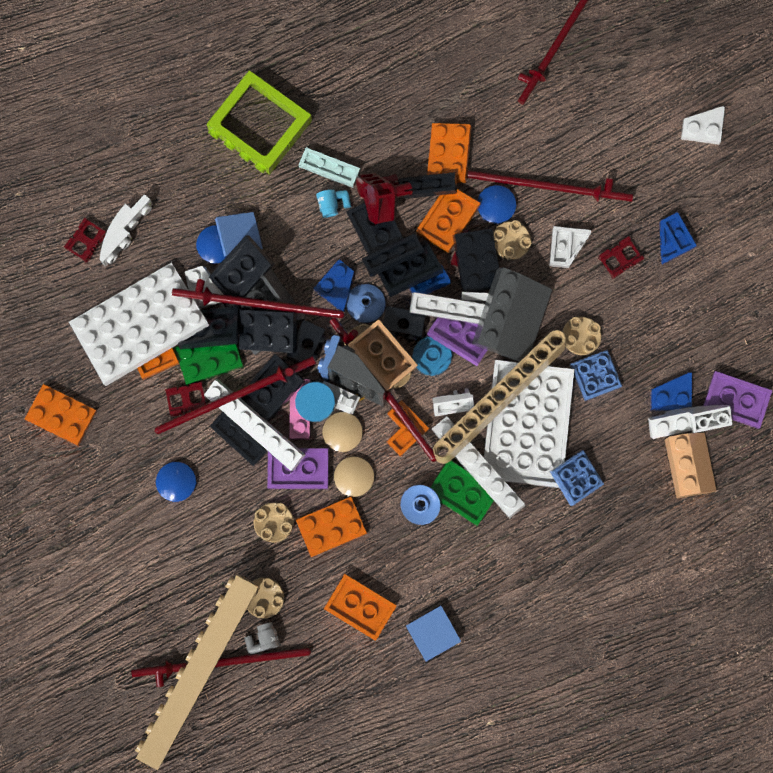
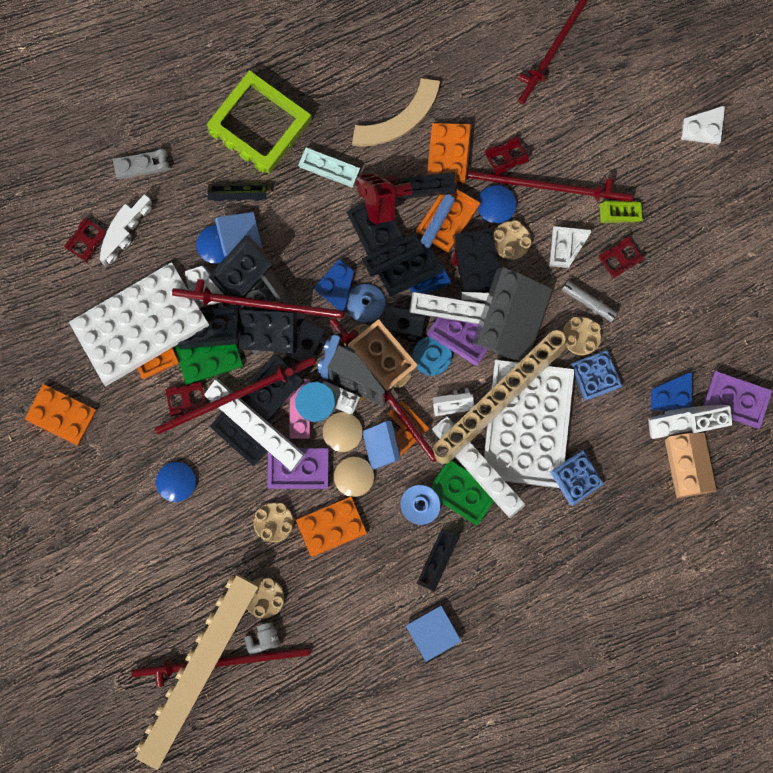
medium azure piece [316,190,351,218] -> none
orange plate [324,574,397,641] -> none
blue wing [659,212,697,265] -> none
none -> light grey plate [113,149,170,180]
none -> black plate [207,183,267,202]
none -> tan tile [352,78,440,146]
none -> medium blue tile [362,421,400,470]
none -> black plate [416,529,460,592]
none -> medium blue axle [420,194,455,248]
none -> dark red piece [485,137,529,175]
none -> light grey pin [562,280,618,323]
none -> lime slope [600,201,643,223]

